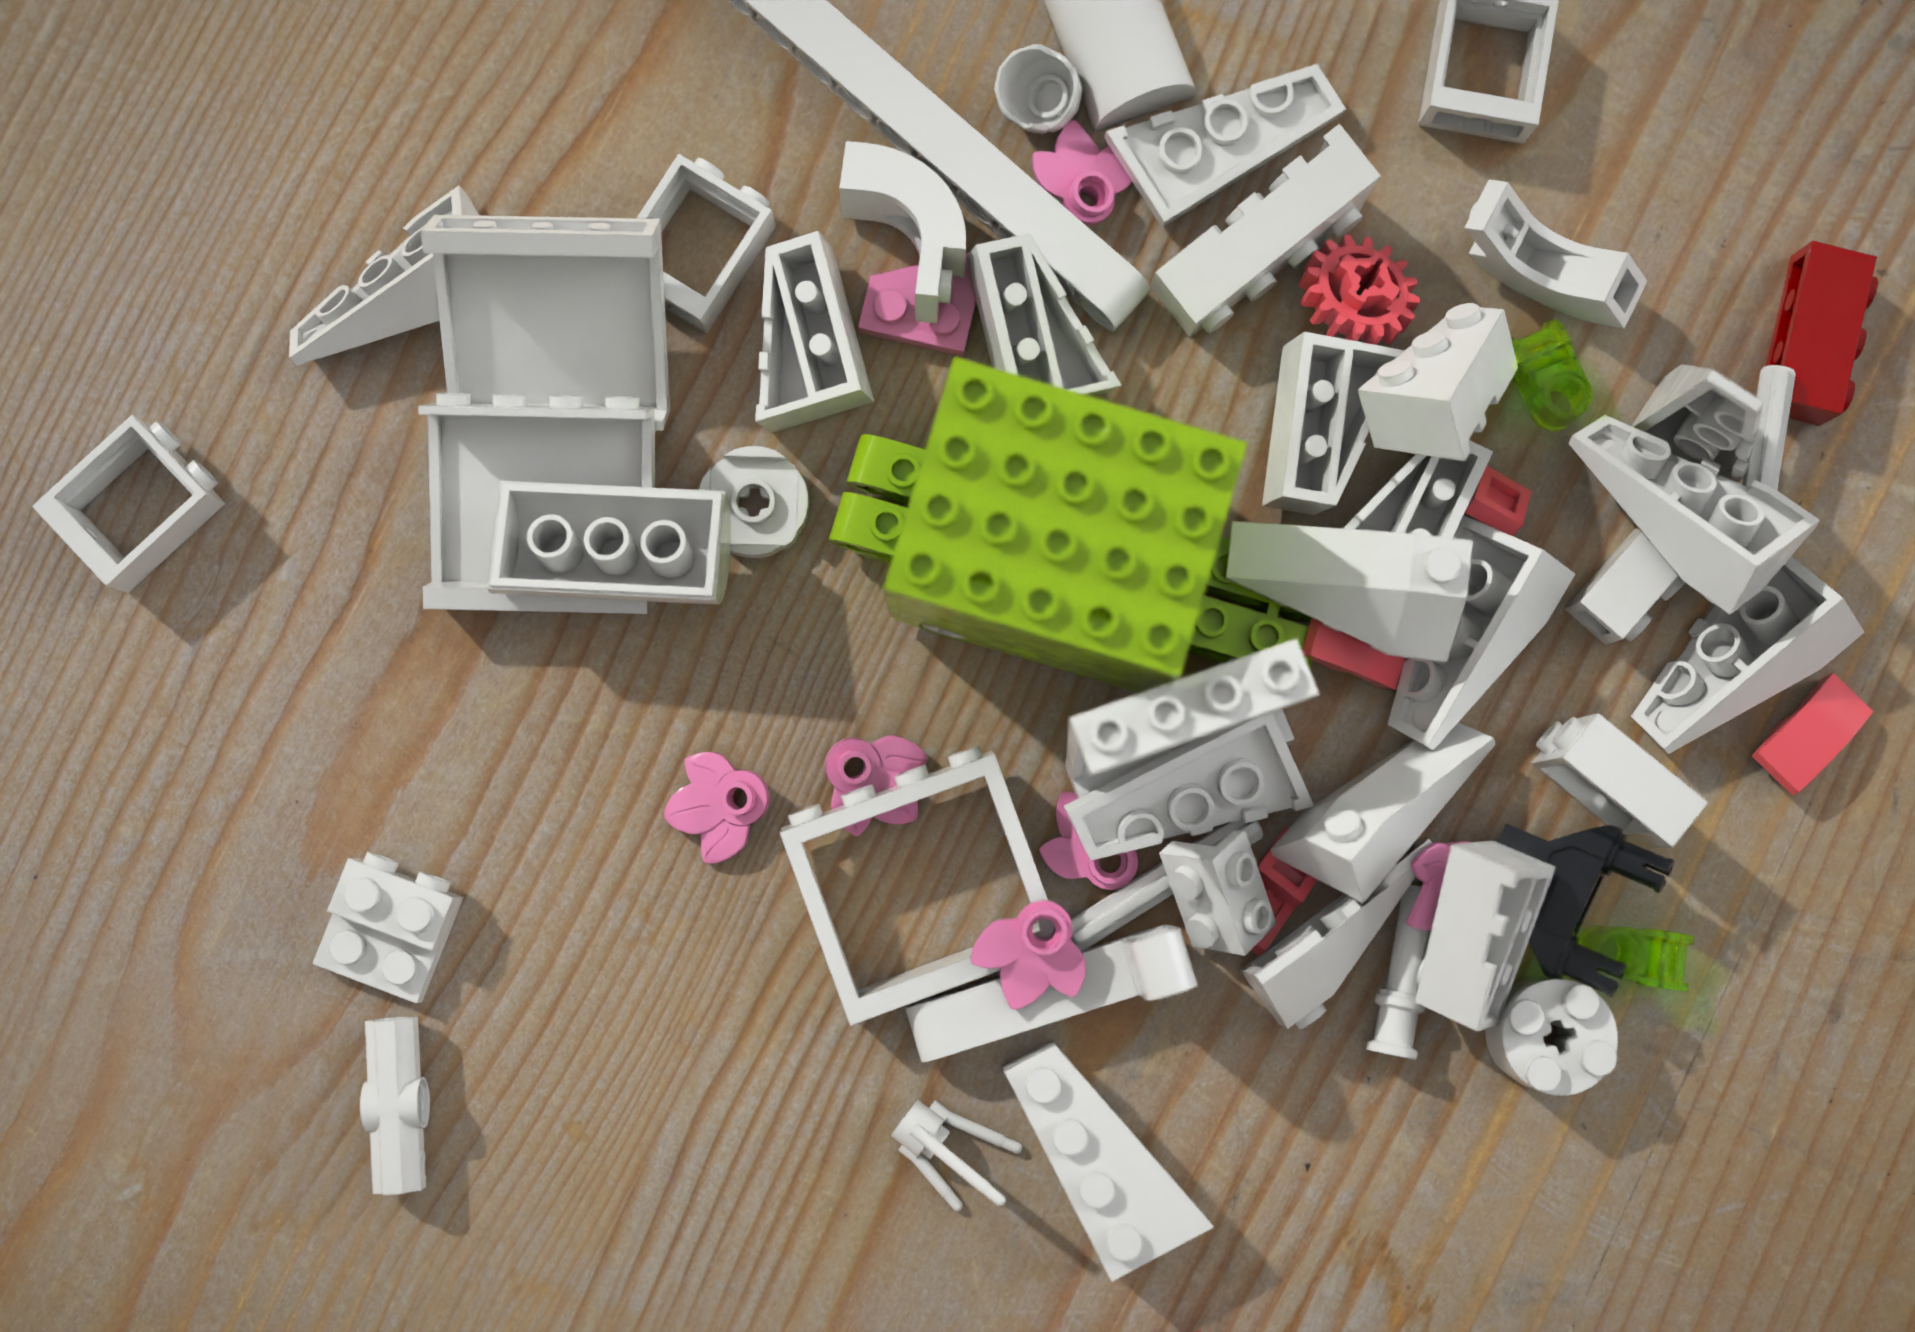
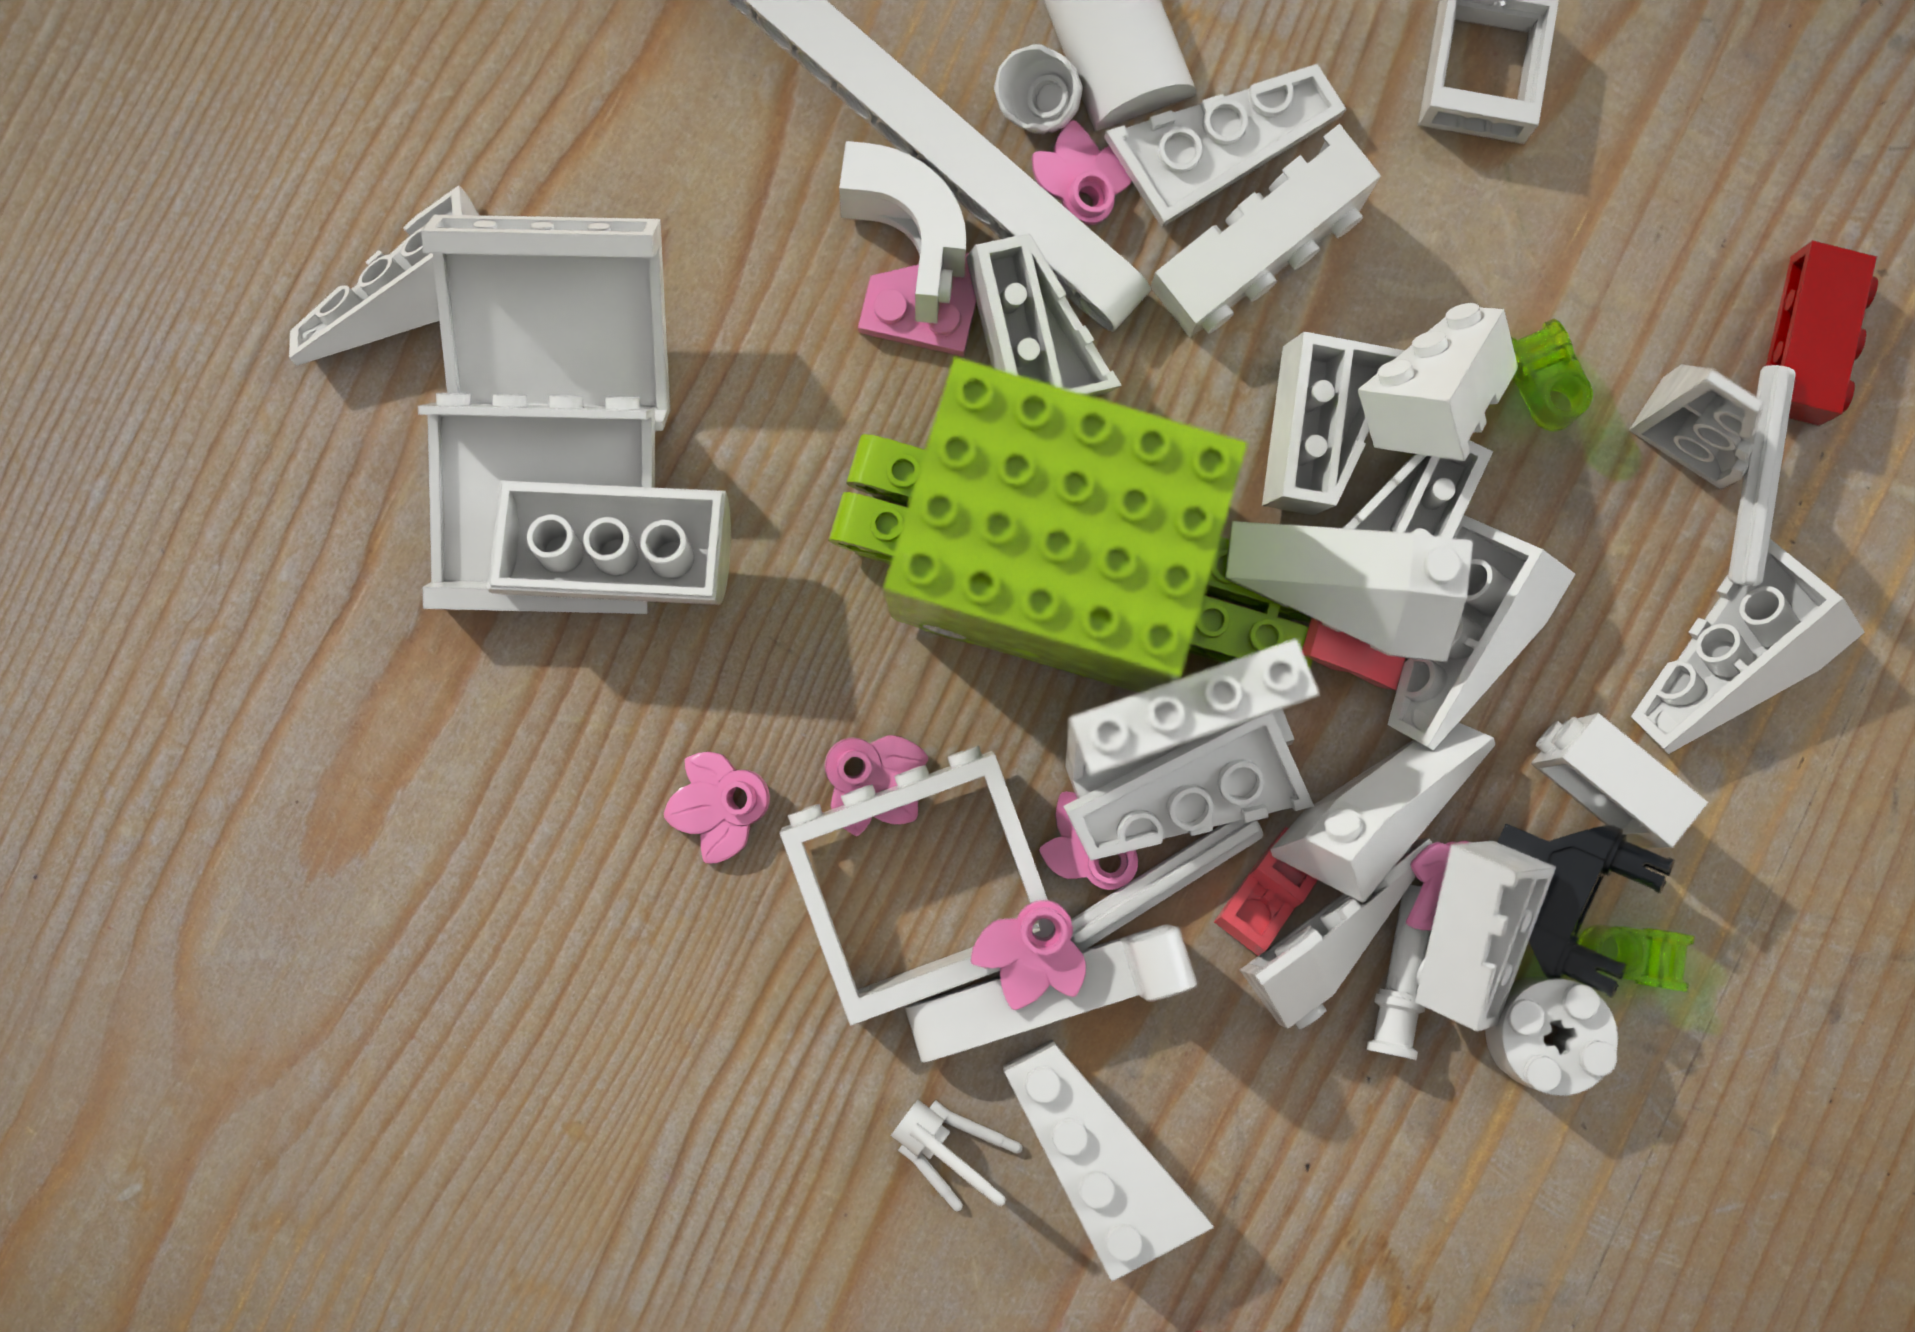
white window [32,415,226,593] -> none
white plate [312,851,464,1004] -> none
white piece [360,1016,430,1195] -> none
white window [637,154,776,334] -> none
white plate [699,446,810,558] -> none
white wedge [755,231,874,433] -> none
white bracket [1159,830,1276,956] -> none
coral gear [1298,235,1420,345] -> none
white arch [1465,179,1648,329] -> none
coral plate [1465,466,1532,536] -> none
white brick [1564,527,1685,645] -> none
white wedge [1569,415,1820,615] -> none
coral slope [1752,673,1874,796] -> none

